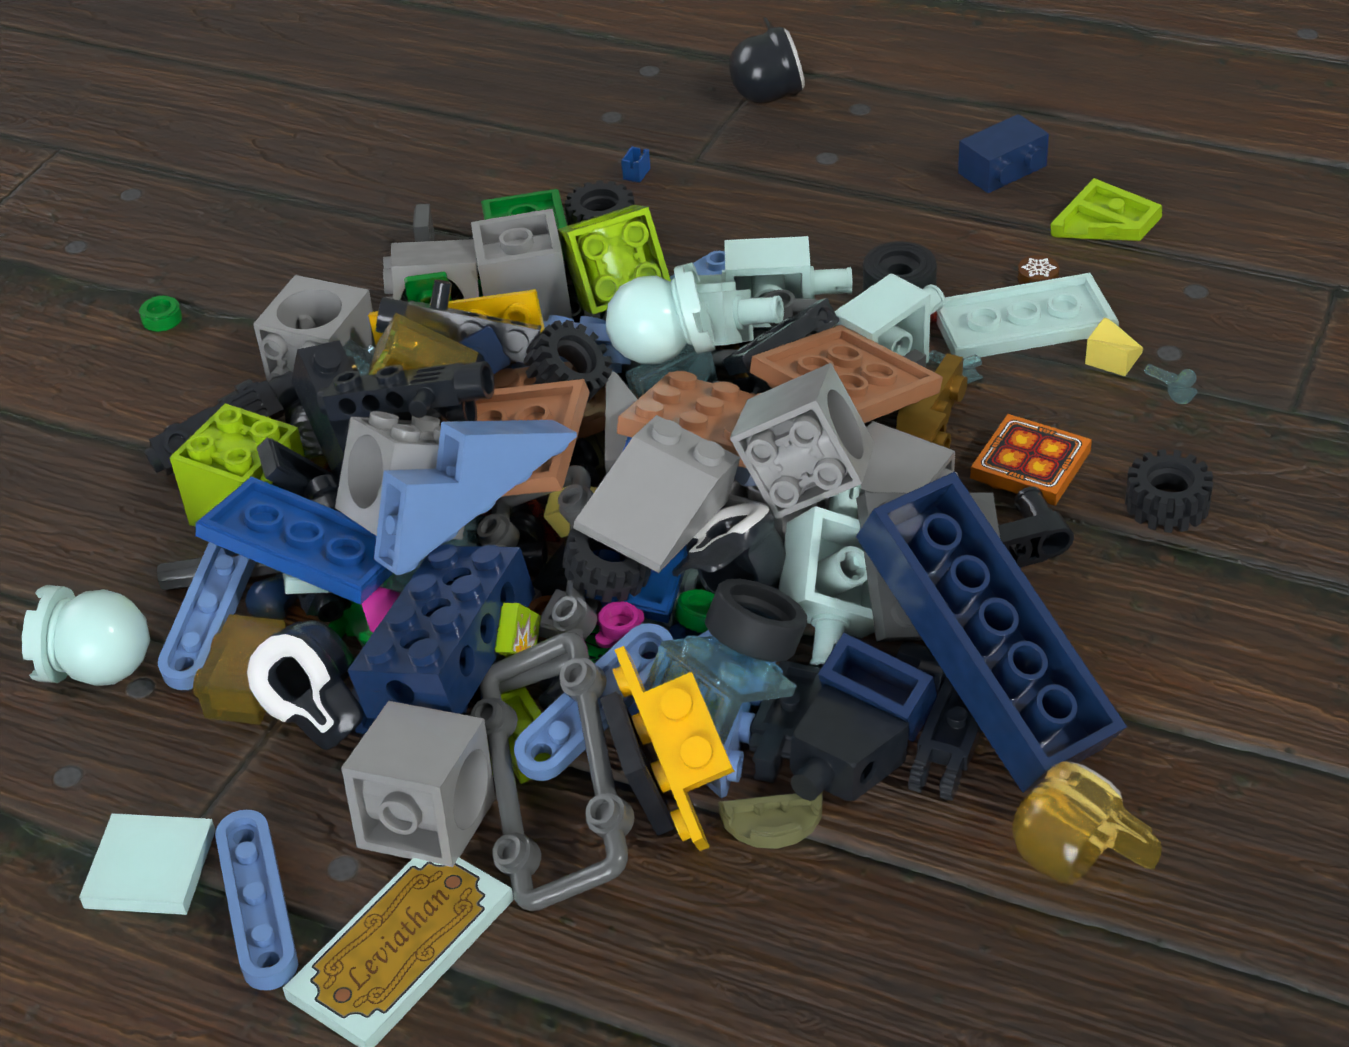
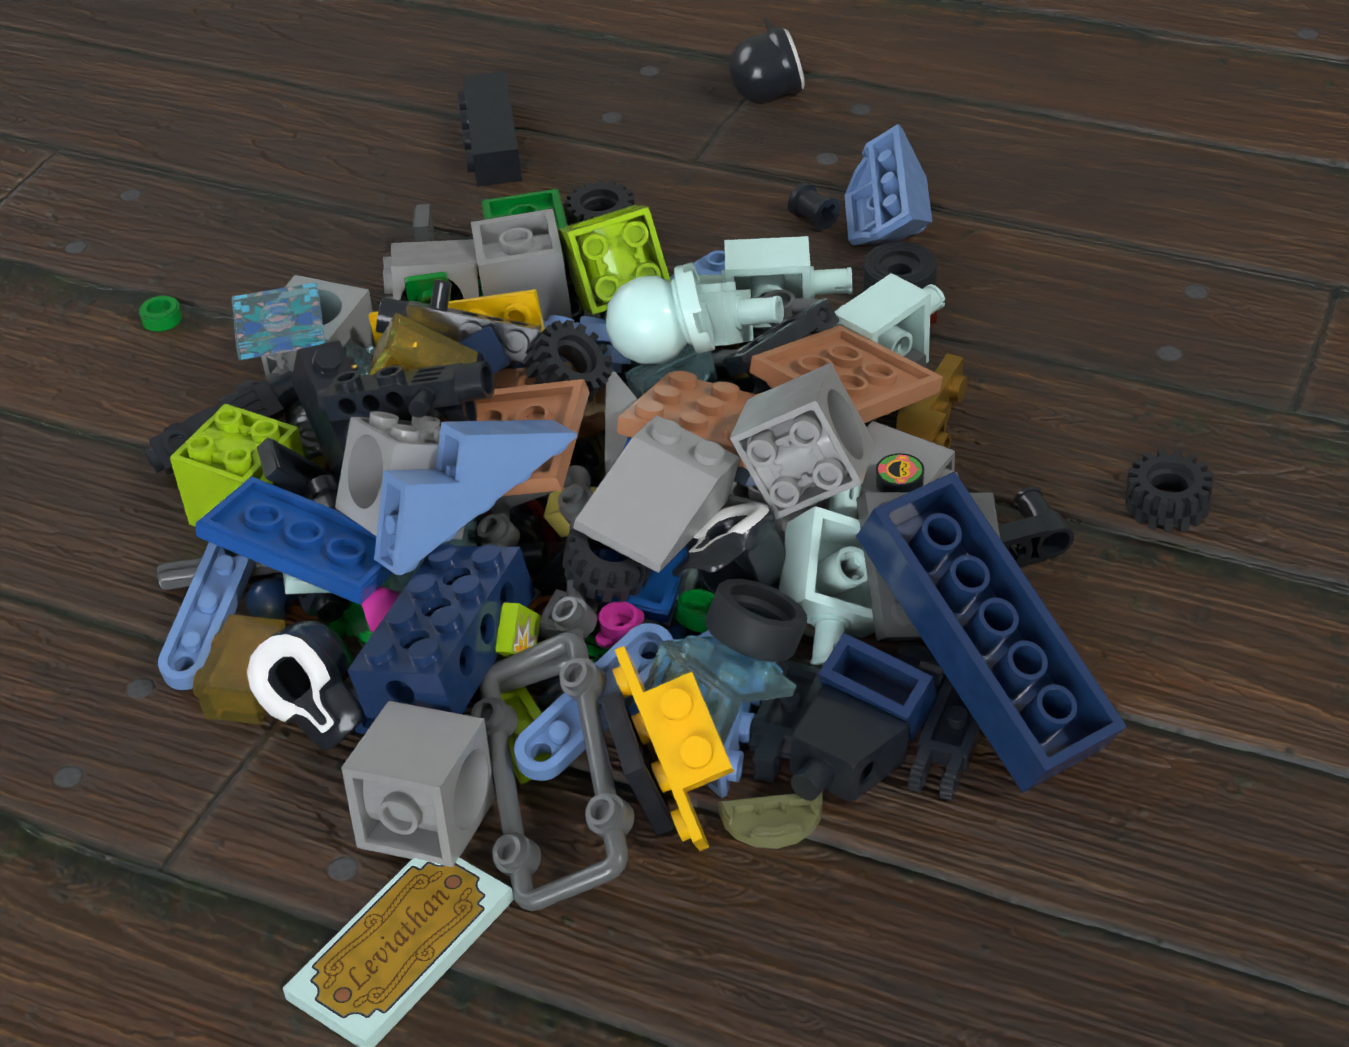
light aqua tile [22,585,150,686] -> none
light aqua tile [79,813,216,915] -> none
medium blue plate [215,810,298,990] -> none
blue piece [621,146,651,183] -> none
clear light blue hand [929,350,983,384] -> none
light aqua tile [932,273,1119,360] -> none
dark blue brick [958,114,1049,193] -> none
tile [970,414,1092,506] -> none
clear yellow piece [1012,761,1162,885] -> none
reddish brown tile [1017,255,1060,285] -> none
lime wing [1050,178,1162,241] -> none
light yellow slope [1085,317,1143,376] -> none
clear light blue hand [1145,364,1197,404] -> none
none -> clear light blue tile [232,283,326,360]
none -> black brick [457,71,522,187]
none -> black bush [788,182,840,231]
none -> medium blue wedge [844,124,933,246]
none -> tile [876,453,924,493]

